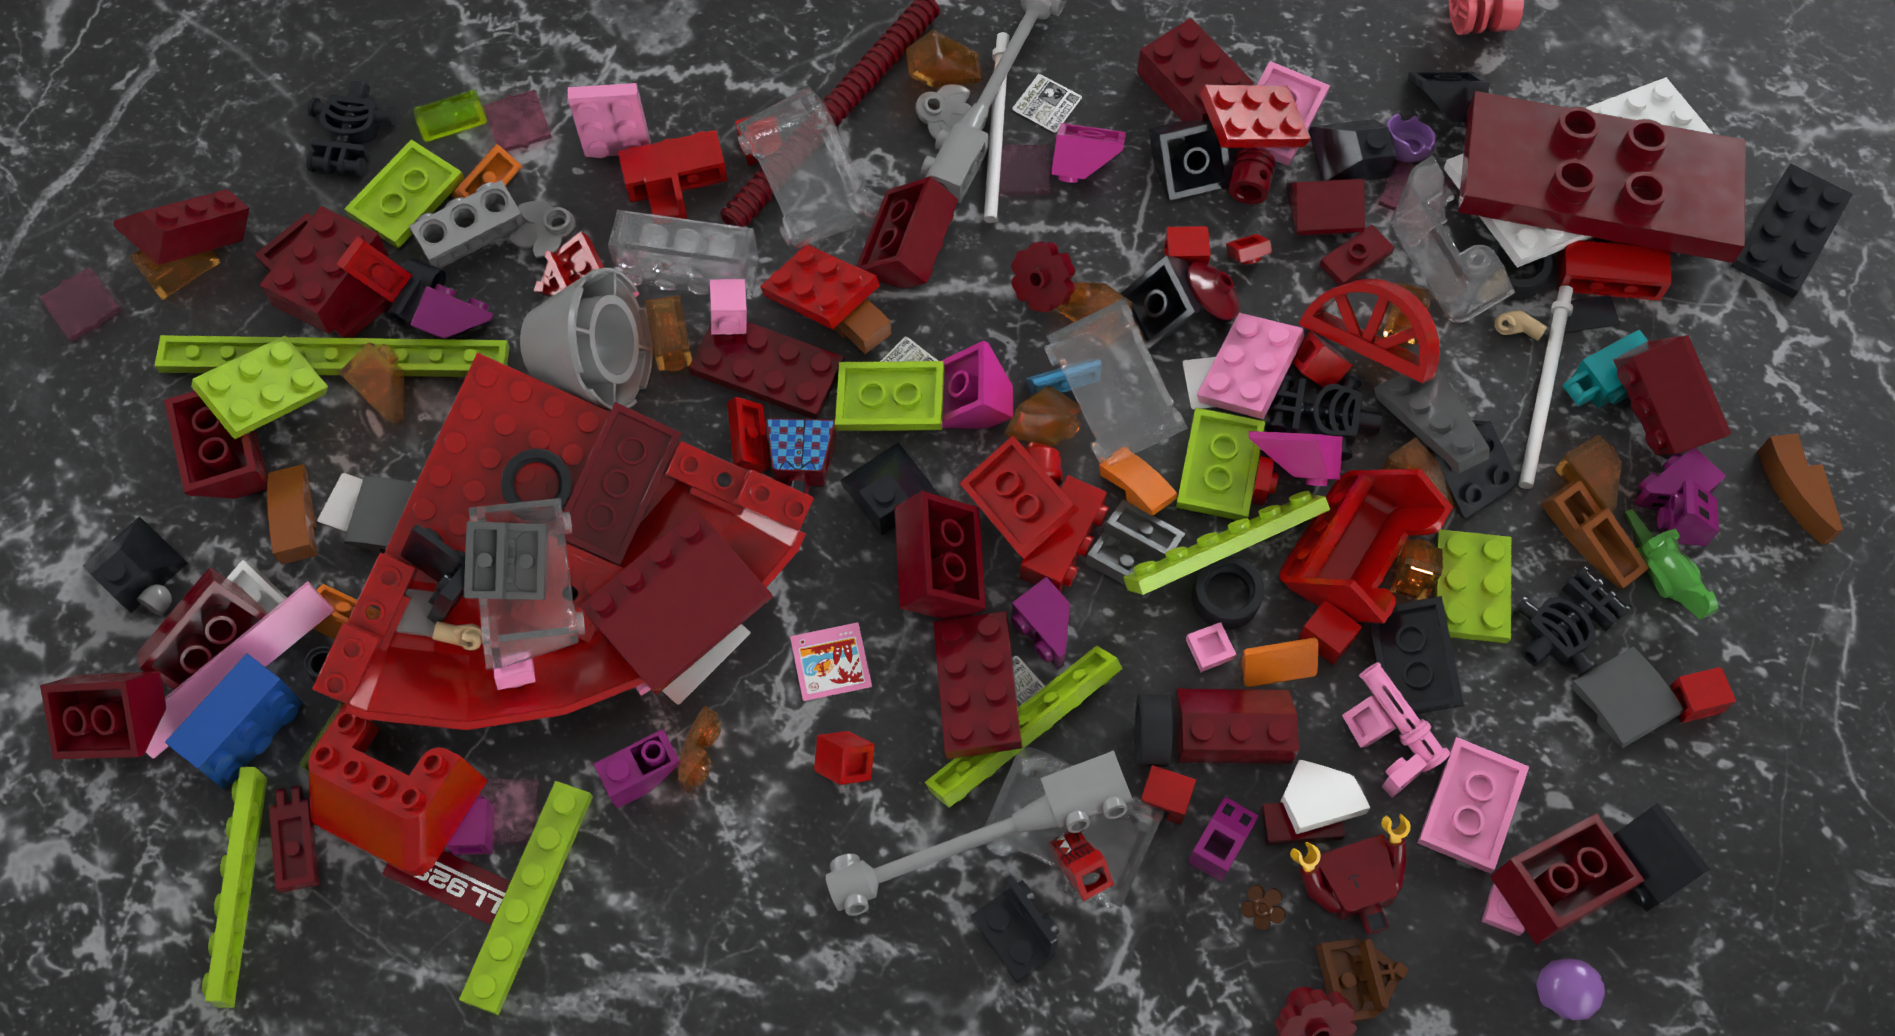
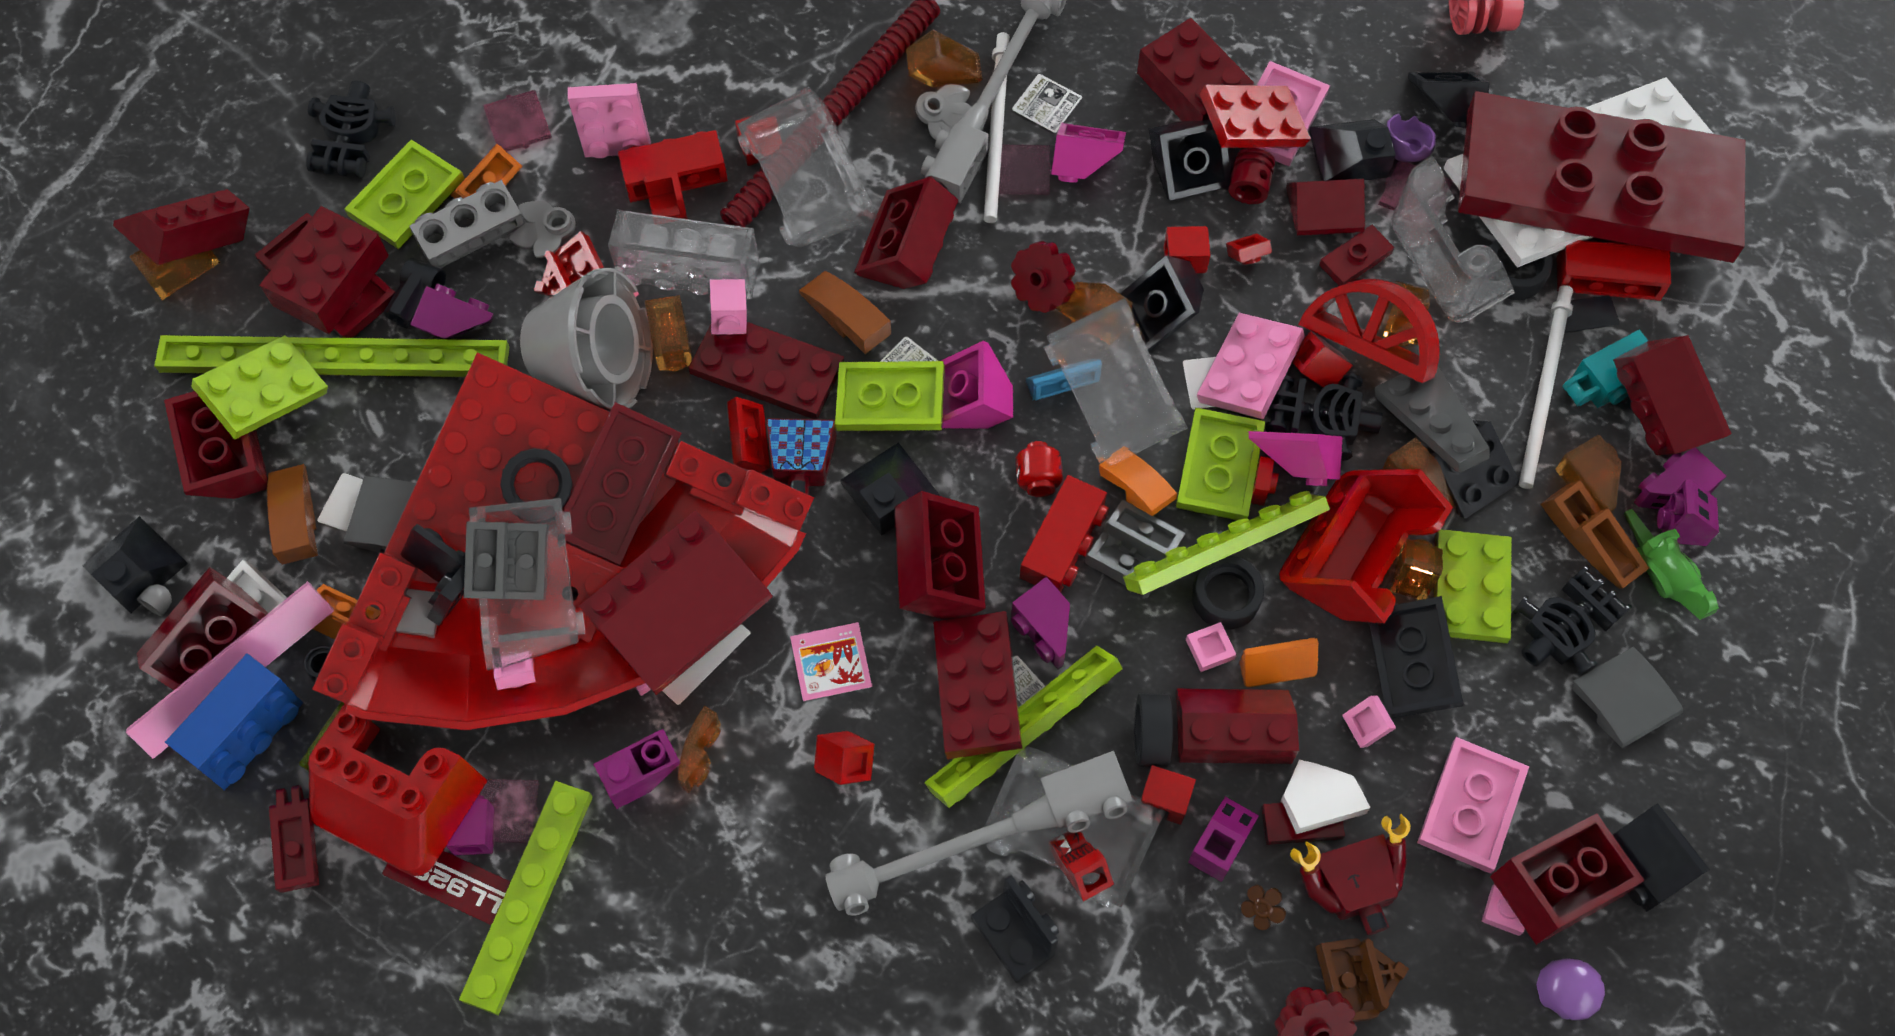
clear pink piece [39,267,121,342] -> none
dark red slope [40,671,166,759] -> none
lime plate [202,767,268,1008] -> none
red plate [337,236,413,303] -> none
clear orange slope [339,342,404,424] -> none
clear neon green slope [413,90,487,142] -> none
tan arm [432,621,484,651] -> none
red plate [760,244,880,330] -> none
red plate [959,436,1079,559] -> none
clear orange slope [1004,385,1084,446] -> none
dark red dish [1186,261,1240,320] -> none
red panel [1298,601,1362,666] -> none
bright pink pin [1359,662,1451,772] -> none
bright pink plate [1382,753,1427,798] -> none
tan arm [1495,310,1548,341] -> none
red panel [1669,667,1736,723] -> none
black plate [1731,163,1853,298] -> none
dark orange slope [1757,433,1843,545] -> none

